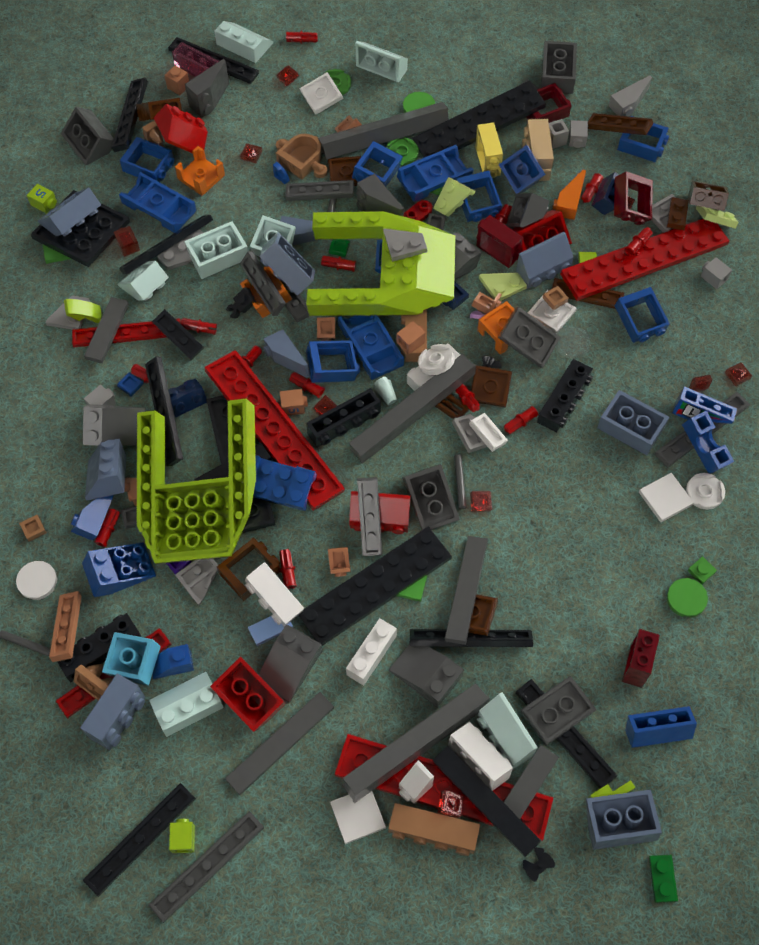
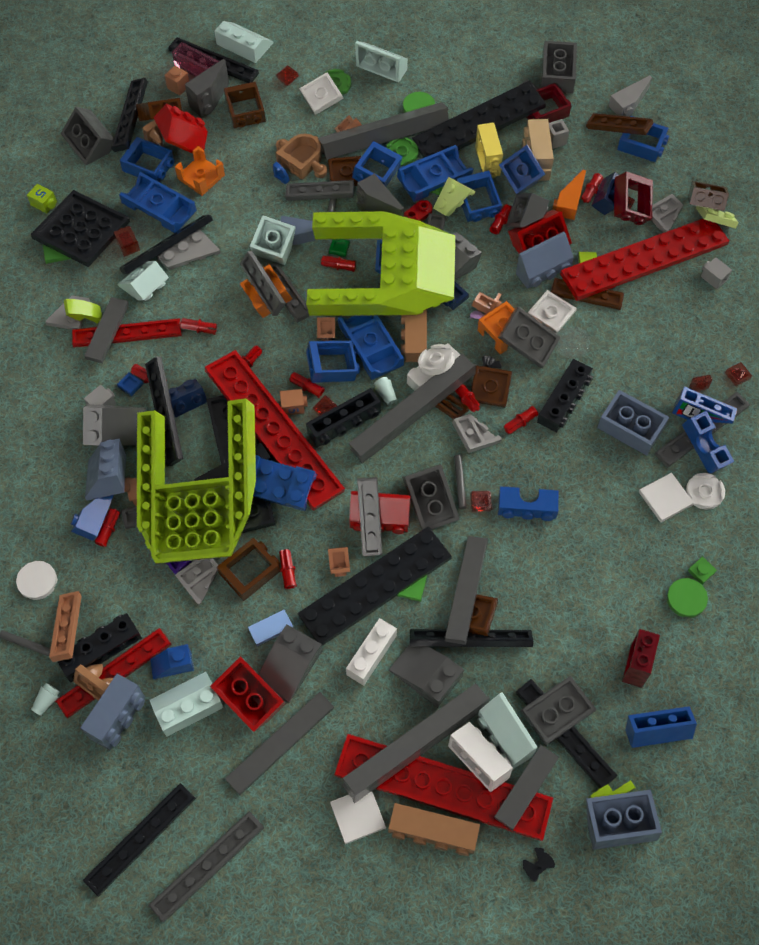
medium nougat plate [19,515,47,542] -> none
sand blue slope [38,187,101,236] -> none
blue slope [82,542,156,597] -> none
medium azure slope [102,632,161,686] -> none
black plate [152,309,204,360] -> none
lime brick [169,819,195,853] -> none
light aqua slope [184,221,248,279] -> none
black plate [226,287,256,319] -> none
clear red tile [240,143,262,163] -> none
white brick [245,562,304,627] -> none
sand blue brick [260,232,315,296] -> none
sand blue slope [263,330,310,378] -> none
red axle [286,31,318,44] -> none
light grey wing [383,229,427,262] -> none
nougat brick [396,321,425,355] -> none
white slope [399,760,434,804] -> none
black tile [432,746,541,857] -> none
clear red tile [438,790,464,818] -> none
white tile [469,413,508,452] -> none
dark red window [476,215,523,268] -> none
yellowish green wing [479,273,527,301] -> none
medium nougat plate [543,286,569,310] -> none
light grey brick [569,120,588,148] -> none
blue window [615,287,670,343] -> none
red axle [625,227,653,256] -> none
green plate [649,855,678,903] -> none
reddish brown plate [667,197,689,230] -> none
none -> light aqua cone [31,683,60,716]
none -> reddish brown window [224,81,266,128]
none -> blue arch [498,486,559,521]

